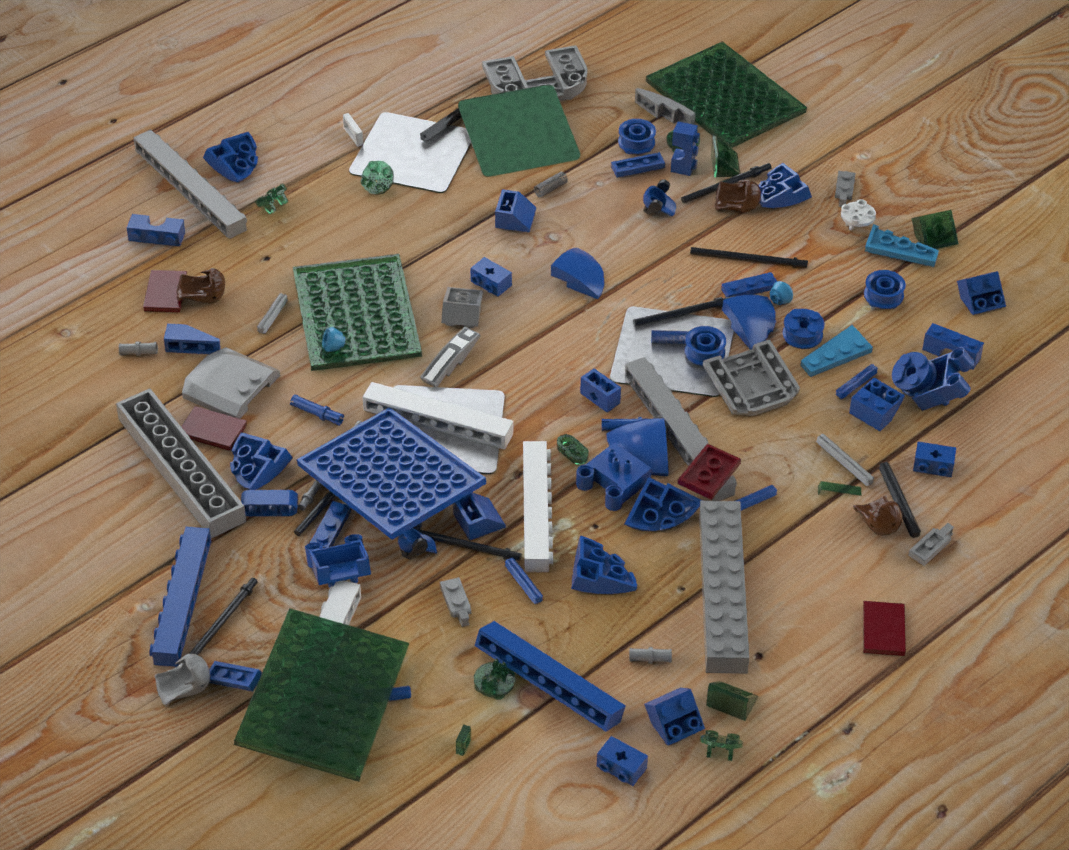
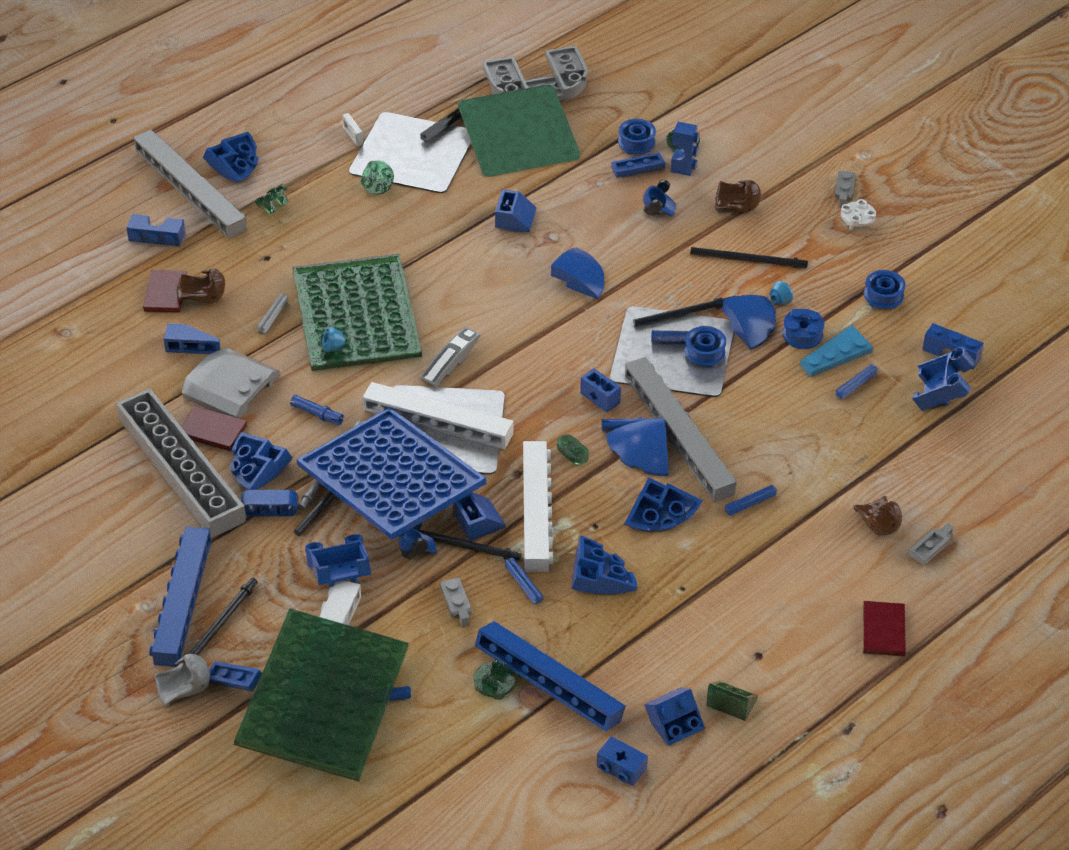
light grey pin [119,341,158,356] -> none
blue plate [310,501,351,548] -> none
light grey slope [441,287,483,328] -> none
clear green tile [456,724,471,756] -> none
blue brick [470,257,512,297] -> none
light grey piece [534,172,568,197] -> none
blue piece [576,443,652,511] -> none
light grey pin [629,647,672,664] -> none
light grey slope [635,88,695,125] -> none
clear green plate [646,41,807,149] -> none
dark red tile [677,443,741,500] -> none
black bar [681,163,772,203] -> none
light grey brick [699,501,749,674] -> none
clear green plate [700,730,743,761] -> none
light grey wedge [703,339,800,416] -> none
clear green slope [711,135,741,177] -> none
blue plate [721,272,777,297] -> none
blue brick [758,163,812,208] -> none
light grey axle [816,434,874,486] -> none
clear green piece [818,481,862,496] -> none
blue slope [849,378,905,431] -> none
dark azure wing [865,224,939,267] -> none
black axle [879,462,921,538] -> none
blue wheel [892,352,937,397] -> none
clear green slope [911,210,959,249] -> none
blue brick [913,442,956,477] -> none
blue slope [957,271,1006,315] -> none

